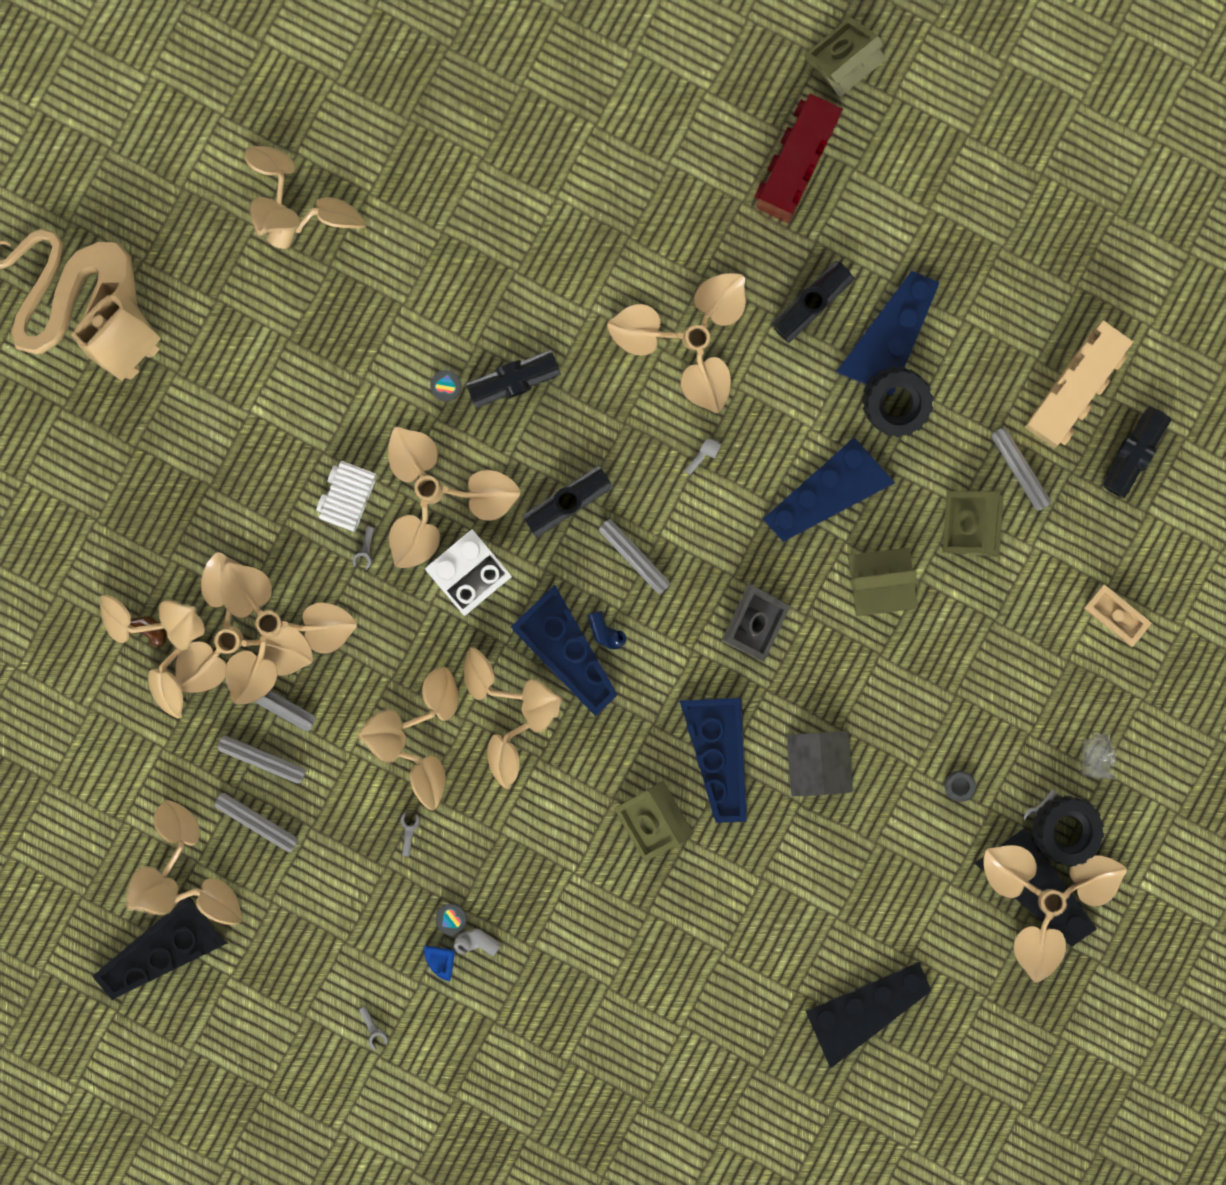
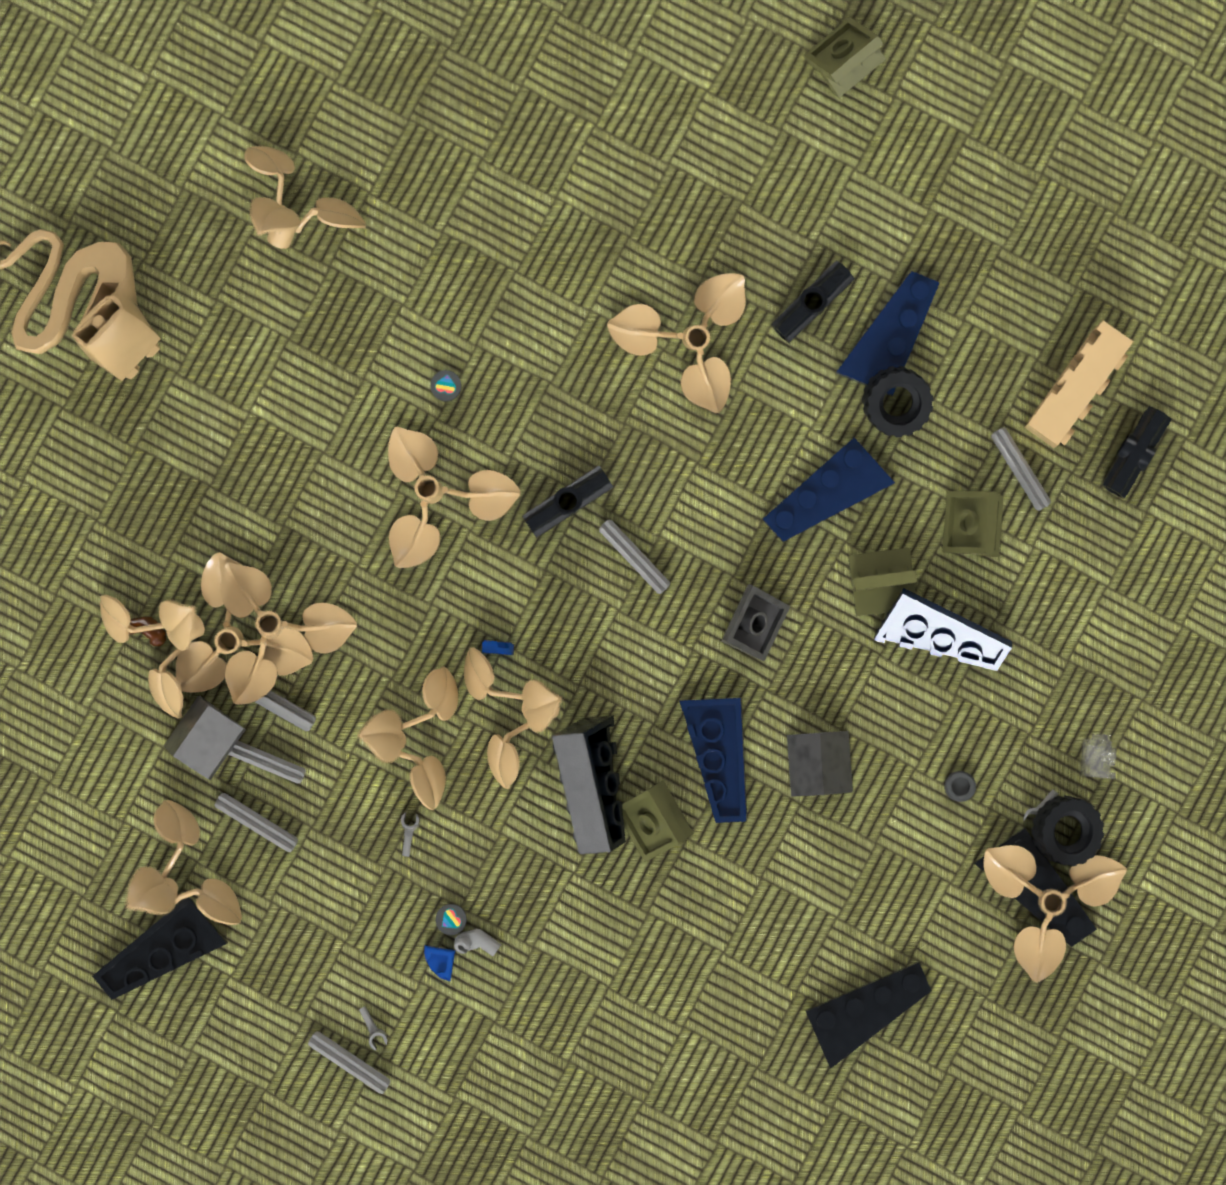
white brick [316,460,377,532] -> none
light grey hand [353,526,374,570] -> none
white slope [425,529,512,616] -> none
black piece [466,350,561,409] -> none
dark blue wing [510,585,617,716] -> none
dark blue arm [587,611,627,649] -> none
light grey hand [684,439,721,475] -> none
dark red wedge [754,93,843,224] -> none
tan plate [1083,584,1152,647] -> none
none -> flat silver slope [163,696,246,780]
none -> light grey axle [308,1031,391,1094]
none -> blue tile [482,640,514,655]
none -> wedge [552,715,626,854]
none -> wing [874,588,1012,671]

